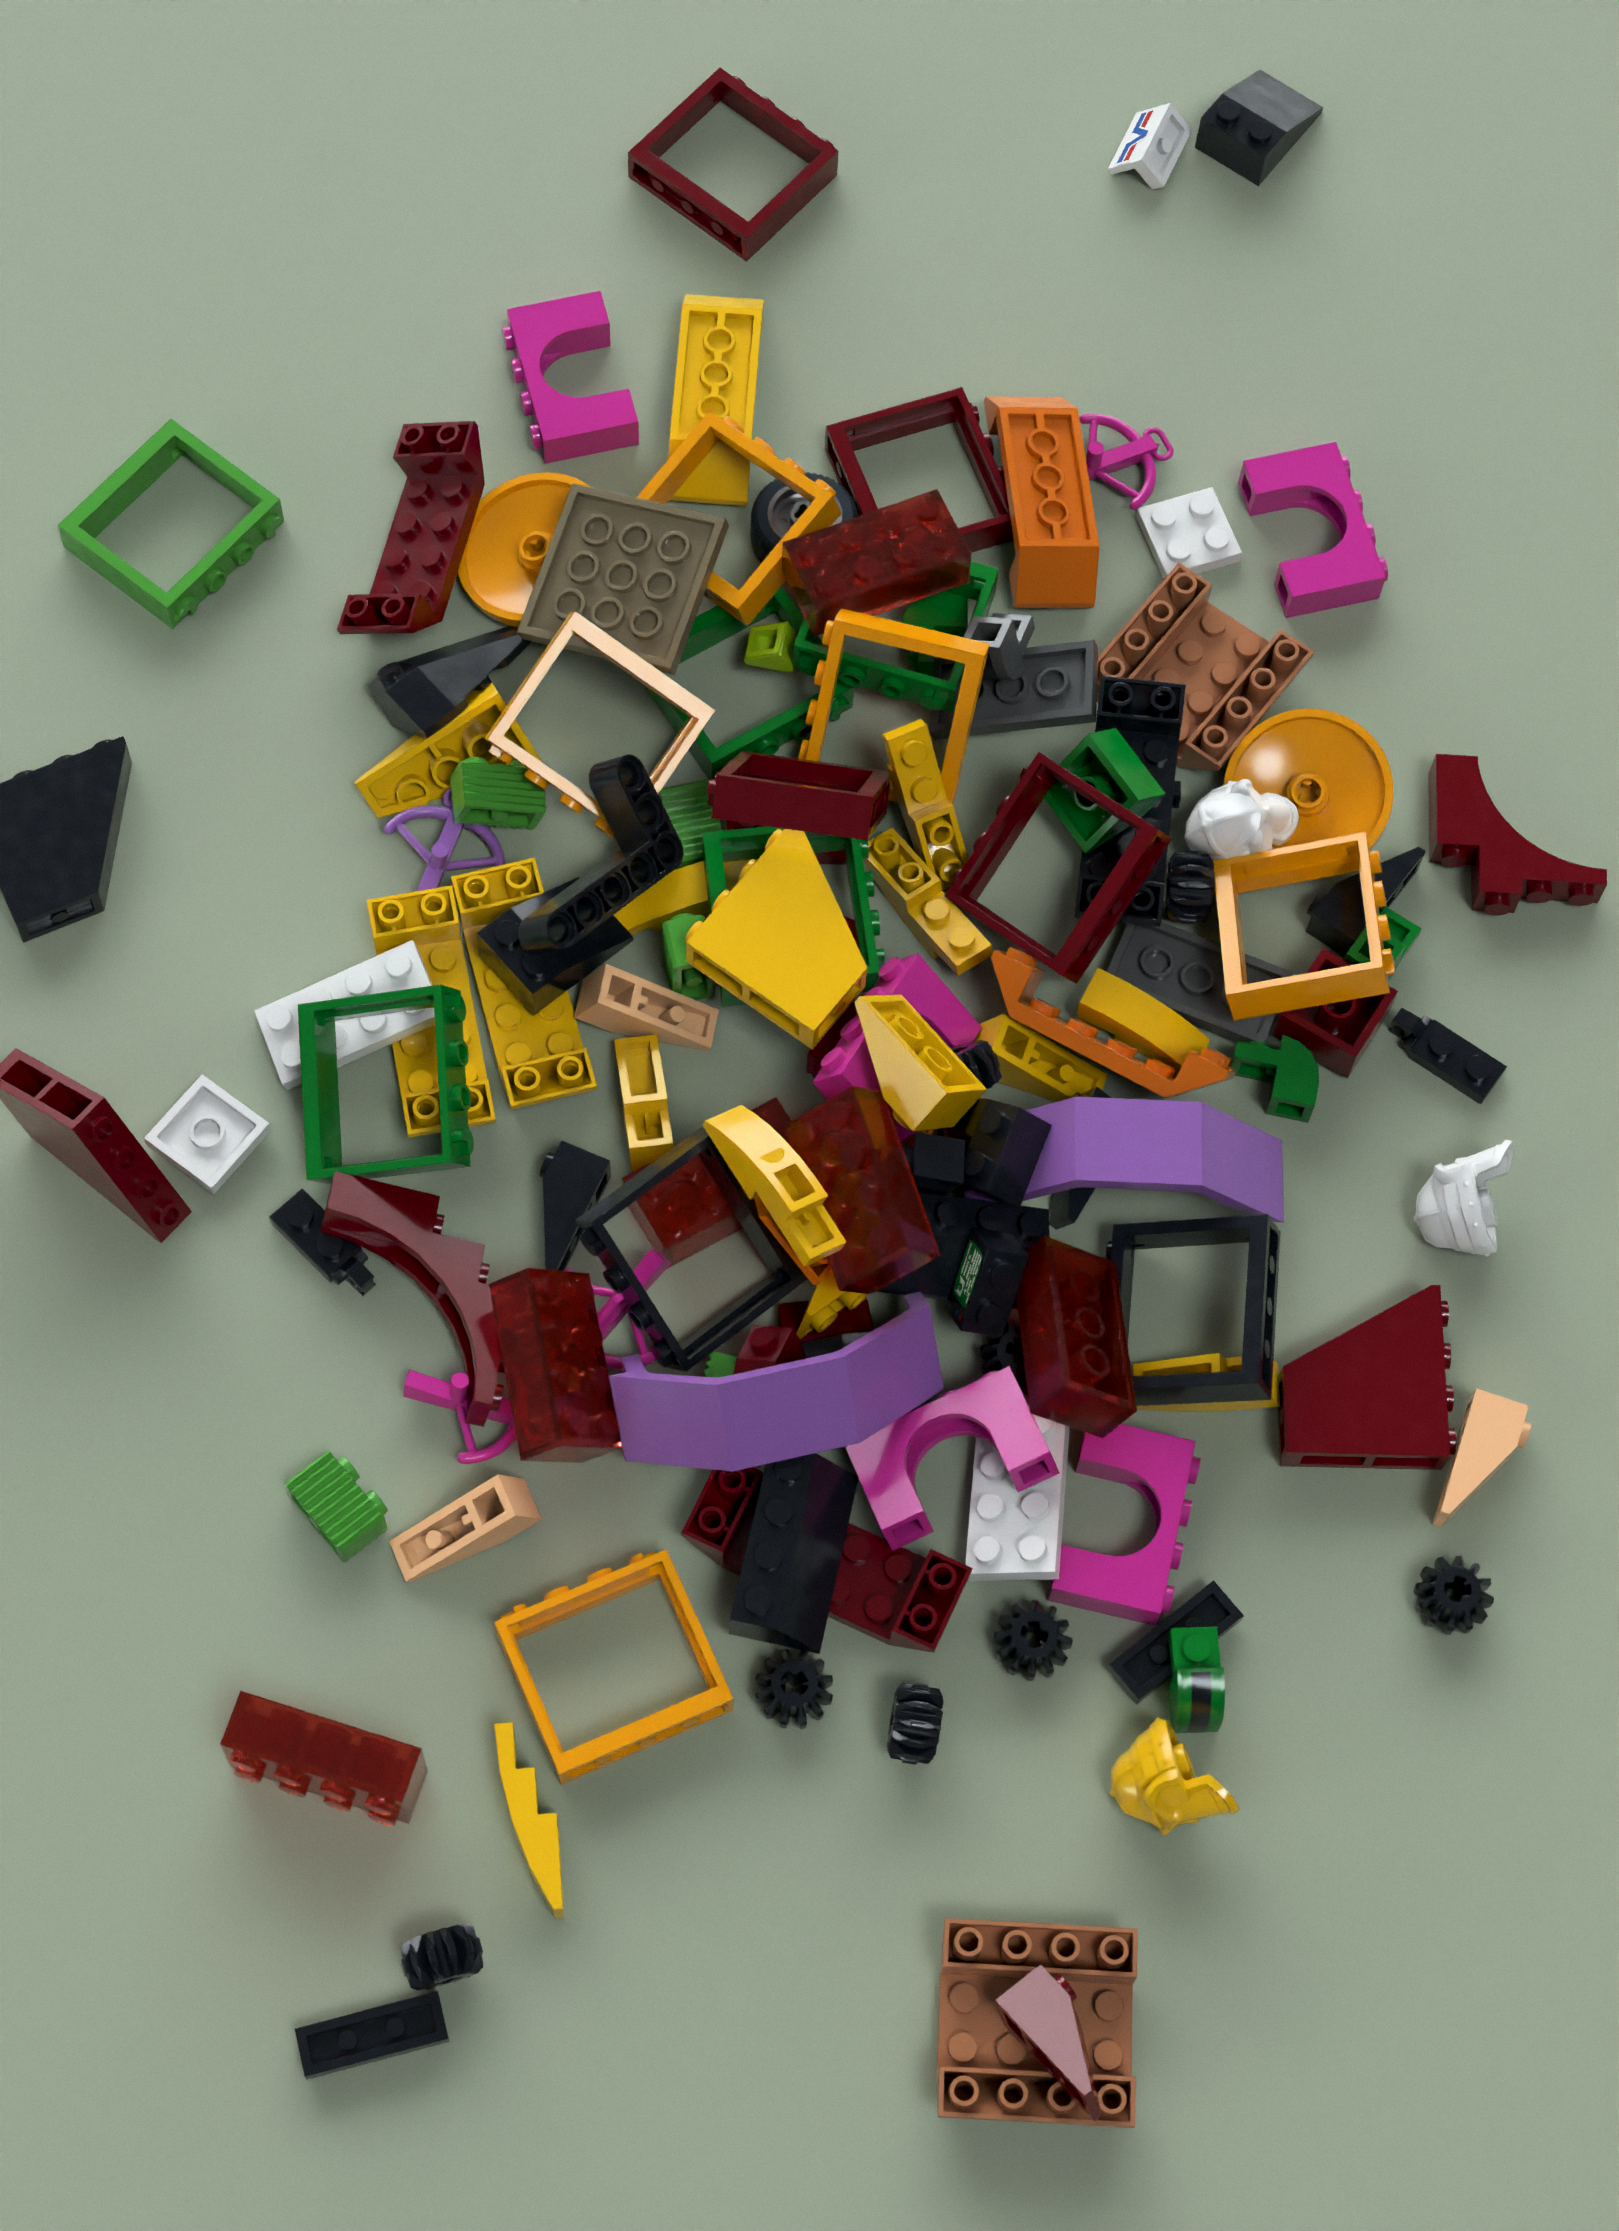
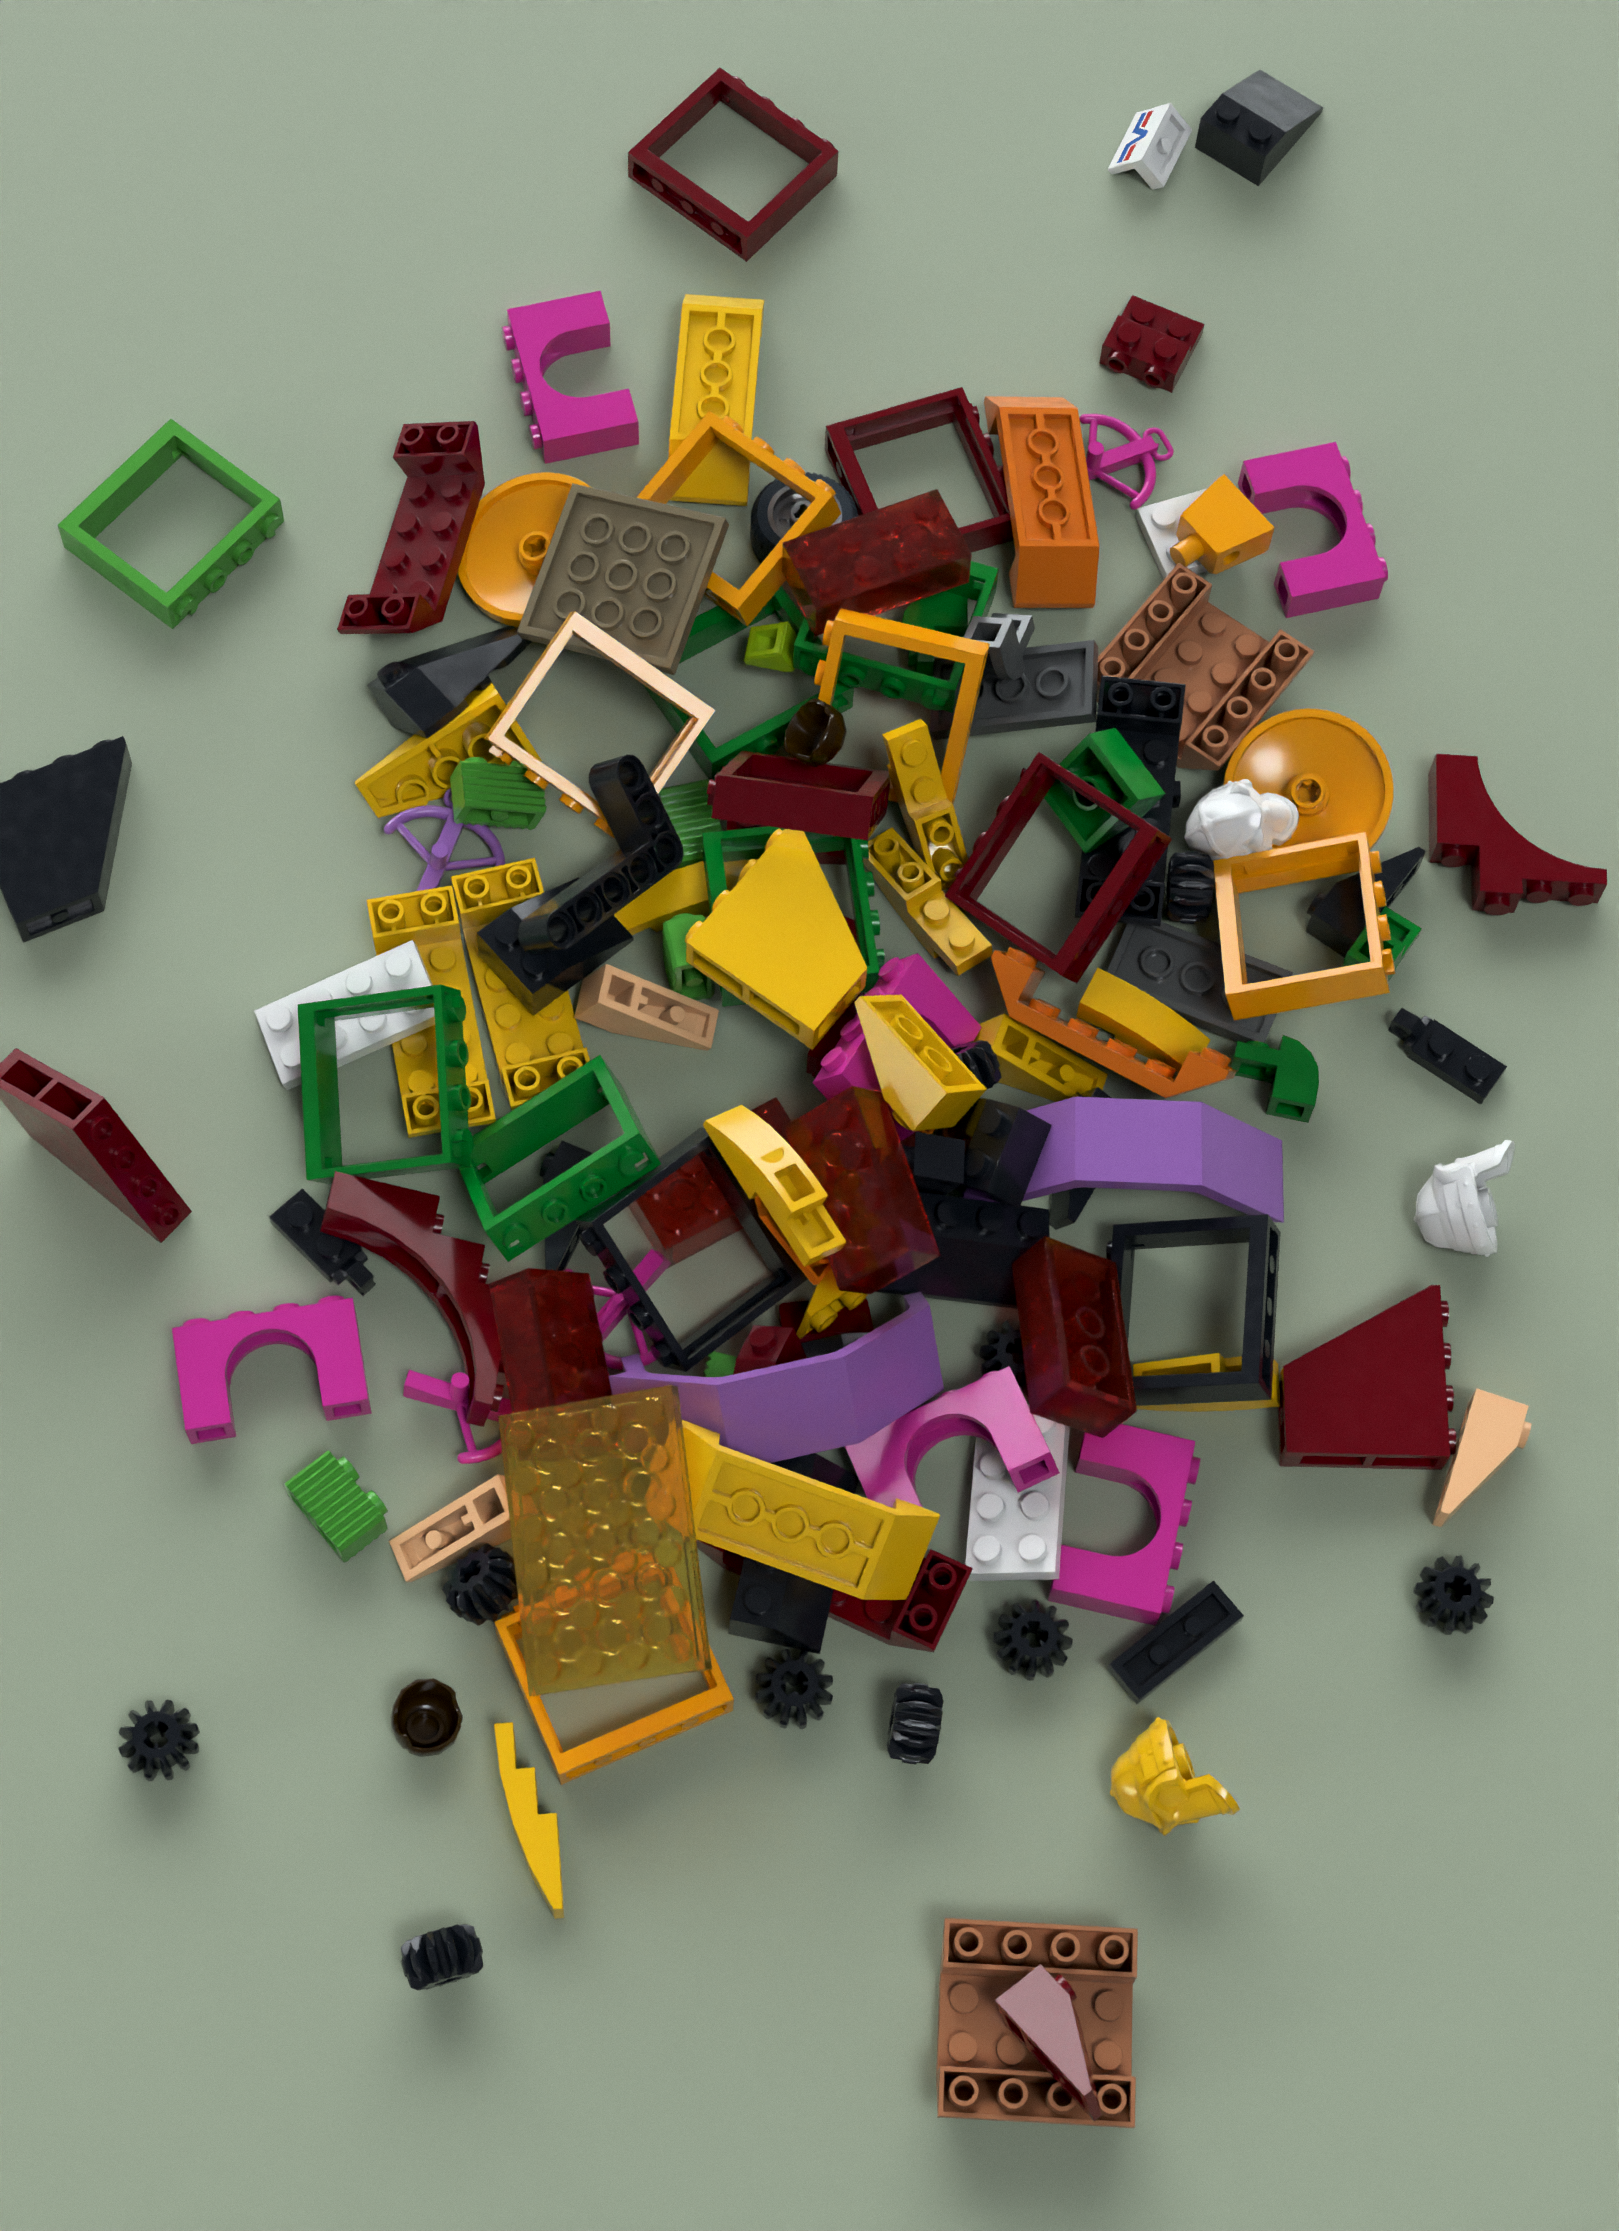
white plate [144,1074,271,1195] -> none
clear red brick [220,1691,428,1826] -> none
black plate [295,1991,450,2080] -> none
yellow slope [614,1034,674,1171] -> none
black brick [945,1227,1029,1338] -> none
green brick [1168,1627,1225,1733] -> none
dark red brick [1272,948,1398,1079] -> none
none -> black gear [119,1700,200,1781]
none -> dark pink arch [172,1296,372,1444]
none -> dark brown hair [390,1678,463,1757]
none -> black gear [442,1543,524,1626]
none -> green window [459,1055,661,1262]
none -> clear yellow plate [498,1385,712,1697]
none -> yellow slope [644,1418,940,1600]
none -> dark brown hair [783,698,847,767]
none -> dark red plate [1099,295,1205,393]
none -> light orange torso [1170,474,1275,574]

